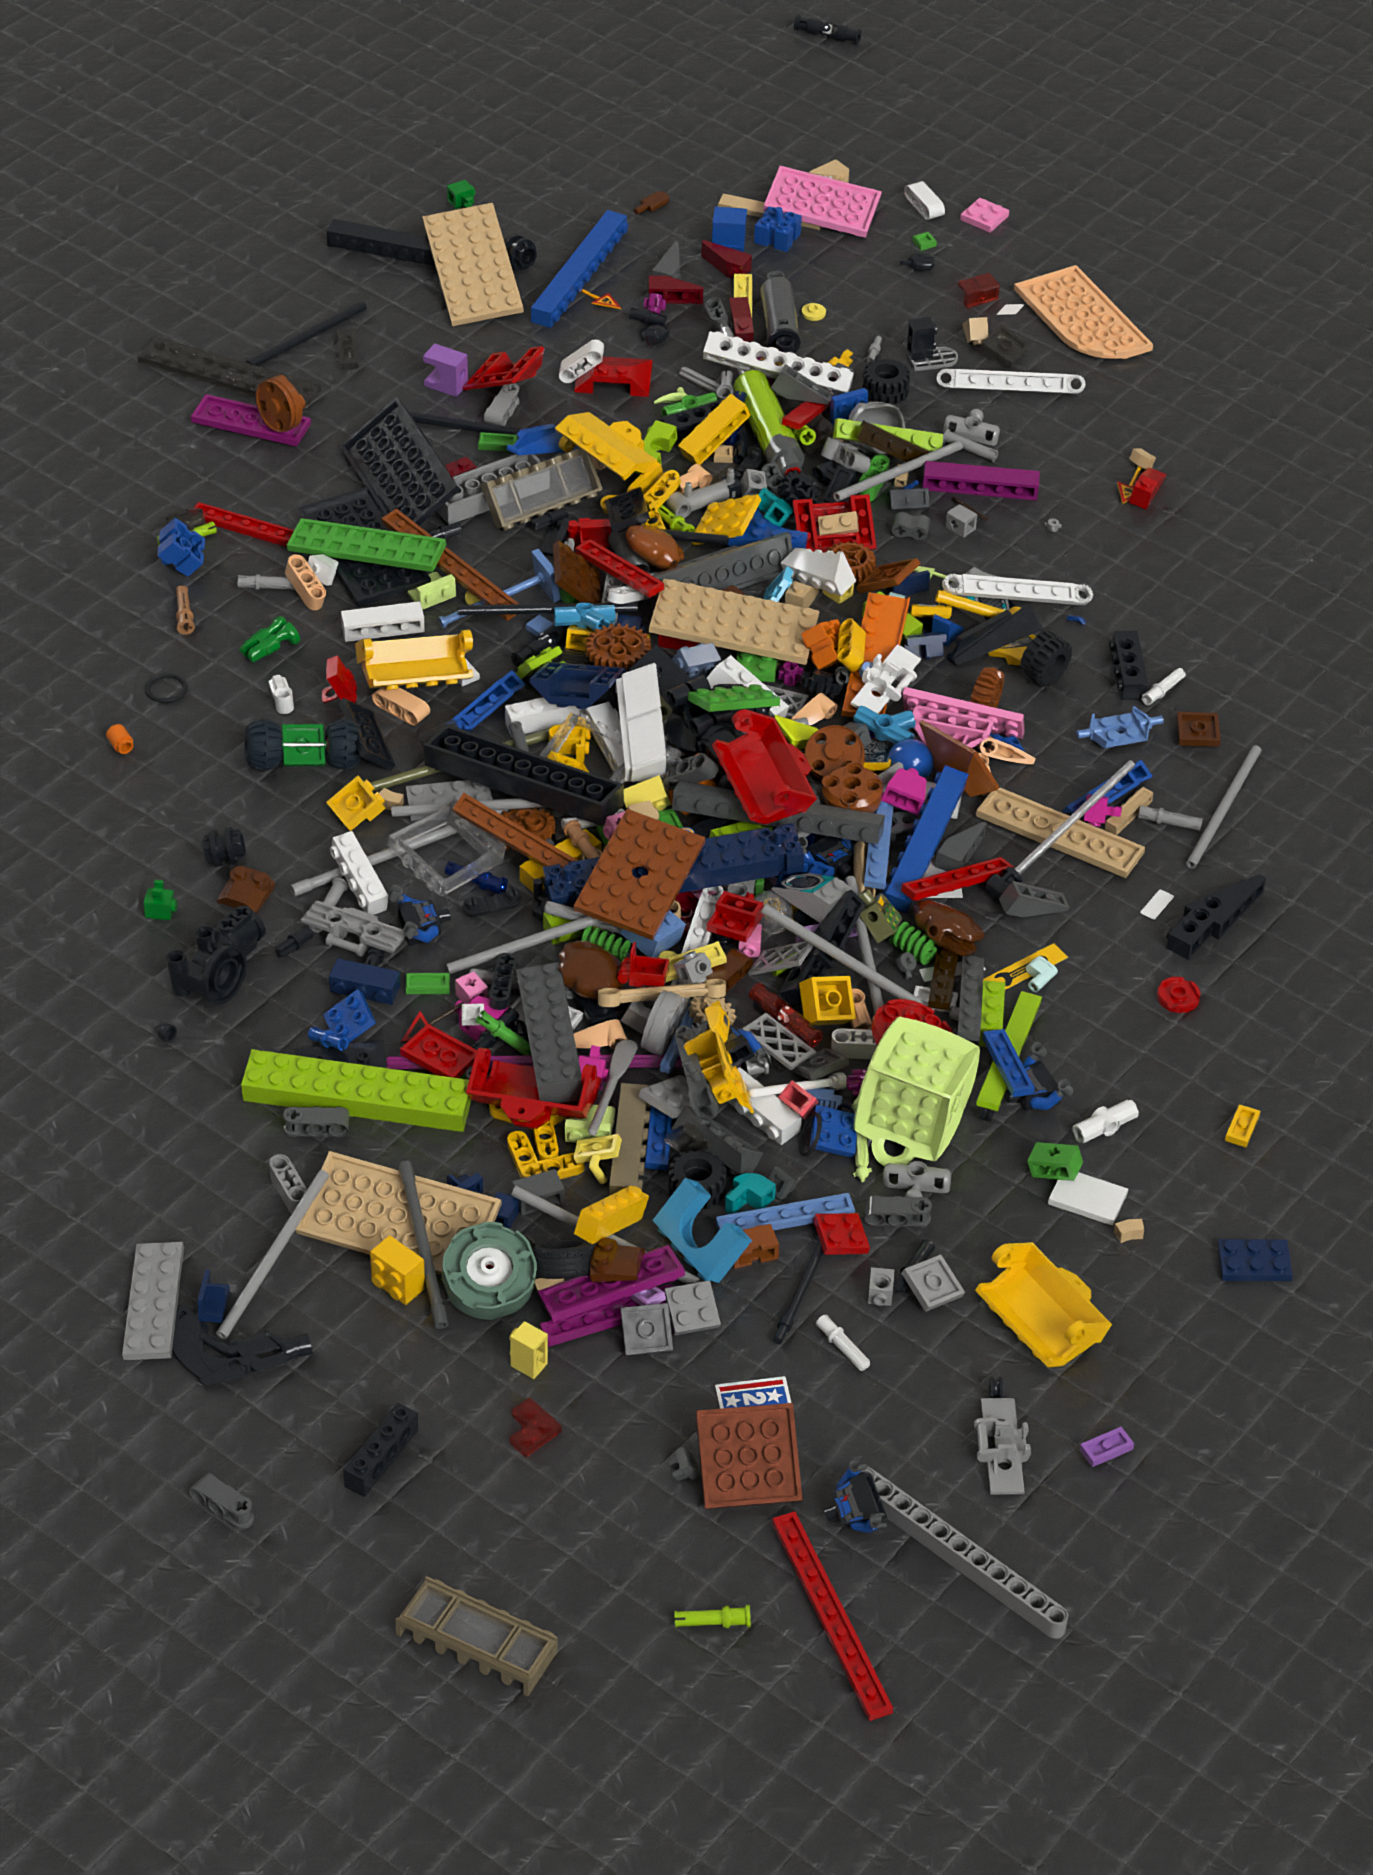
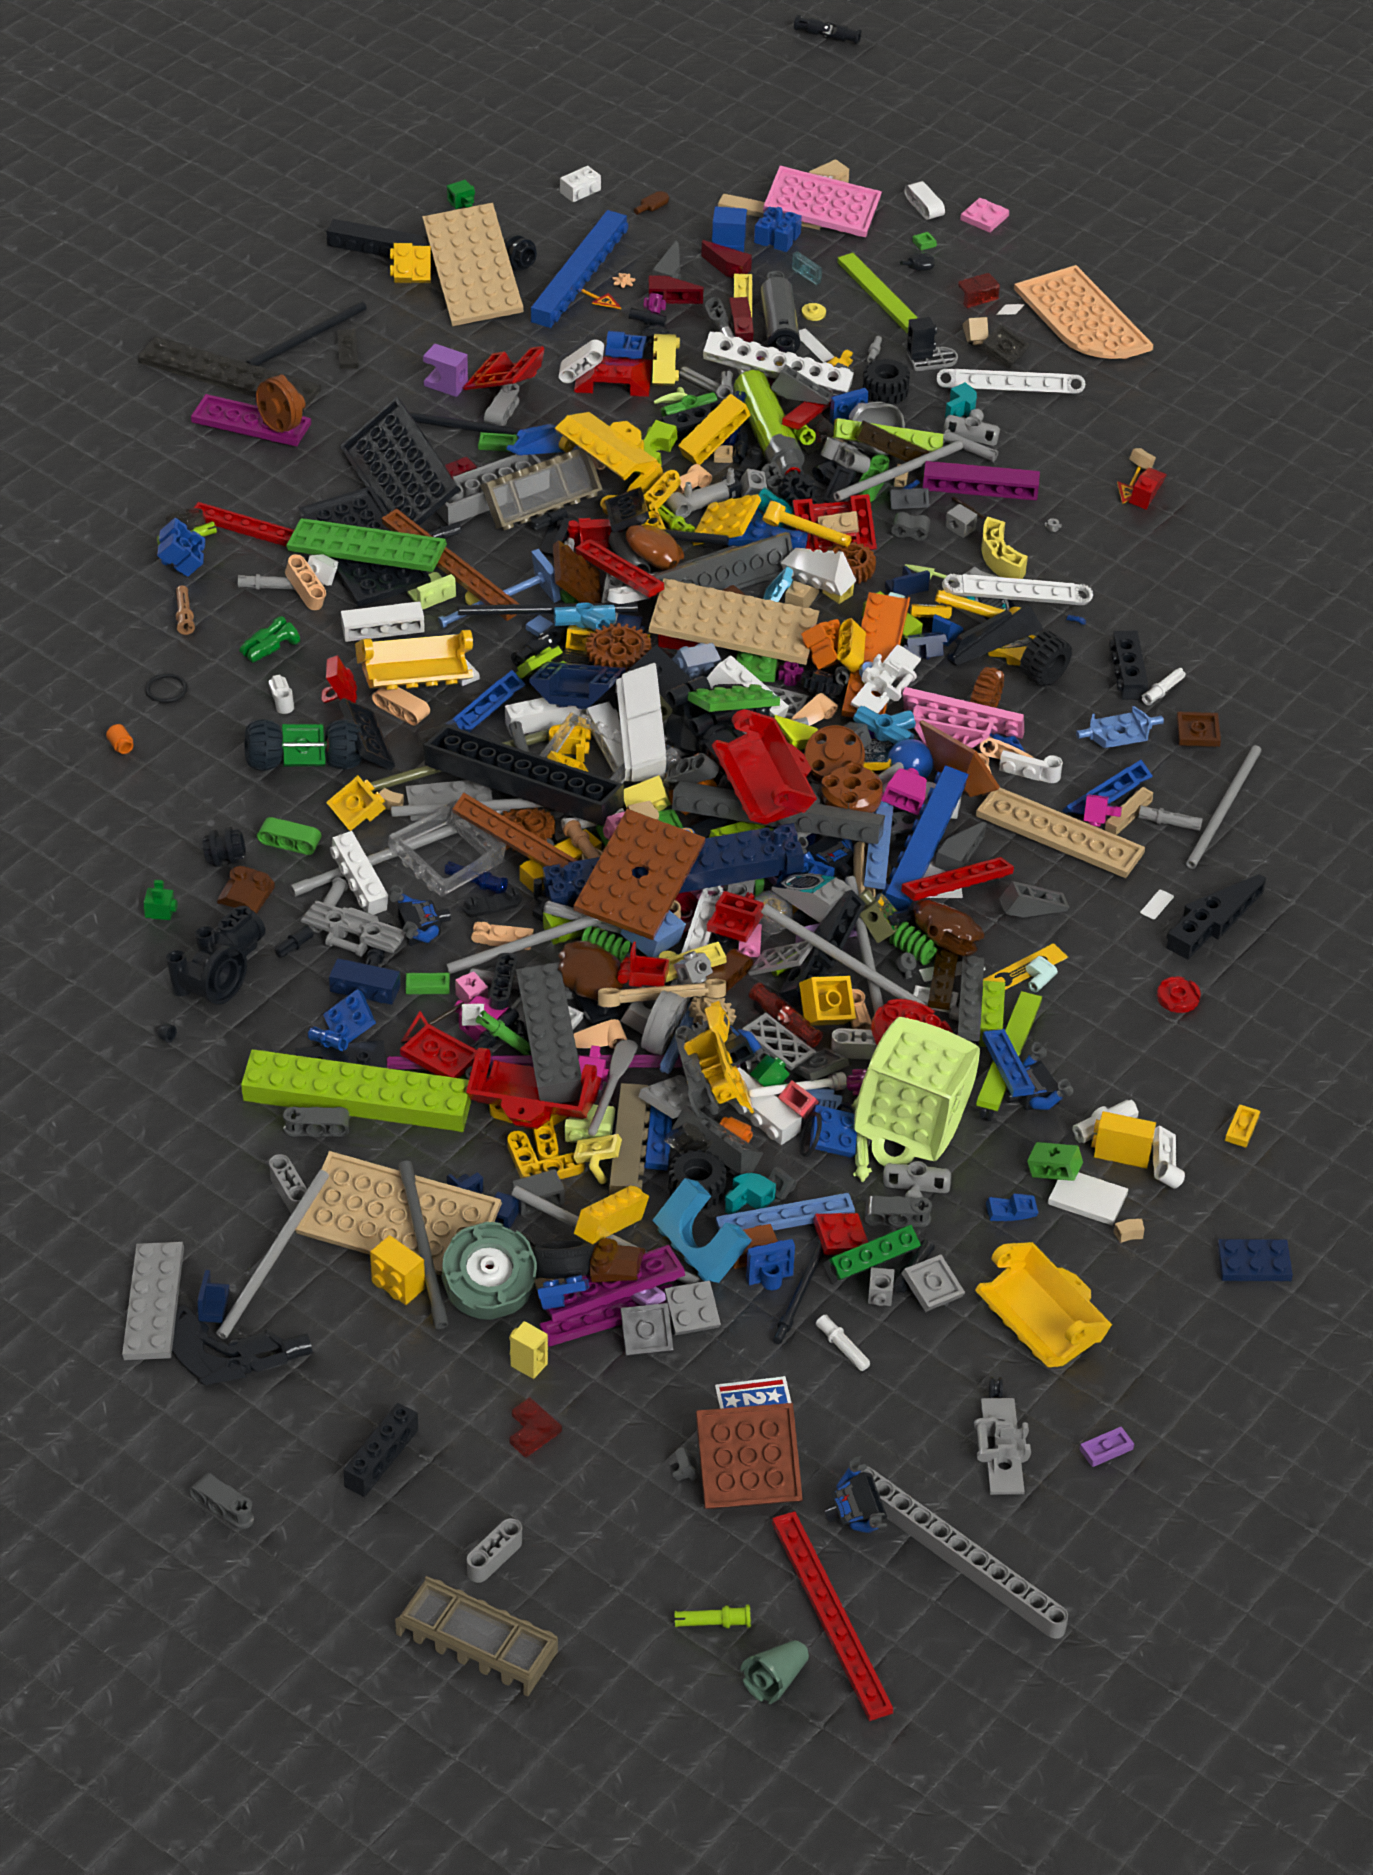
dark orange tile [856,558,921,594] -> none
flat silver piece [985,760,1135,901] -> none
none -> bright green beam [257,817,322,855]
none -> yellow plate [390,243,431,283]
none -> light grey beam [467,1518,522,1583]
none -> light nougat hinge [471,922,534,950]
none -> blue plate [538,1275,590,1310]
none -> white brick [560,166,601,202]
none -> blue plate [605,331,647,360]
none -> light nougat plant [612,273,636,288]
none -> light yellow brick [652,334,680,386]
none -> orange brick [720,1117,753,1143]
none -> sand green cone [741,1640,809,1704]
none -> blue plate [746,1239,795,1290]
none -> green brick [749,1055,790,1087]
none -> yellow piece [762,501,852,547]
none -> clear light blue plate [792,251,822,285]
none -> white sticker [799,329,834,362]
none -> green piece [823,1224,921,1285]
none -> lime tile [837,253,918,334]
none -> black axle [888,908,915,926]
none -> teal brick [945,382,977,418]
none -> light yellow brick [981,517,1028,579]
none -> blue slope [986,1194,1038,1221]
none -> white plate [999,750,1063,783]
none -> yellow brick [1091,1111,1156,1169]
none -> white plate [1153,1125,1185,1189]

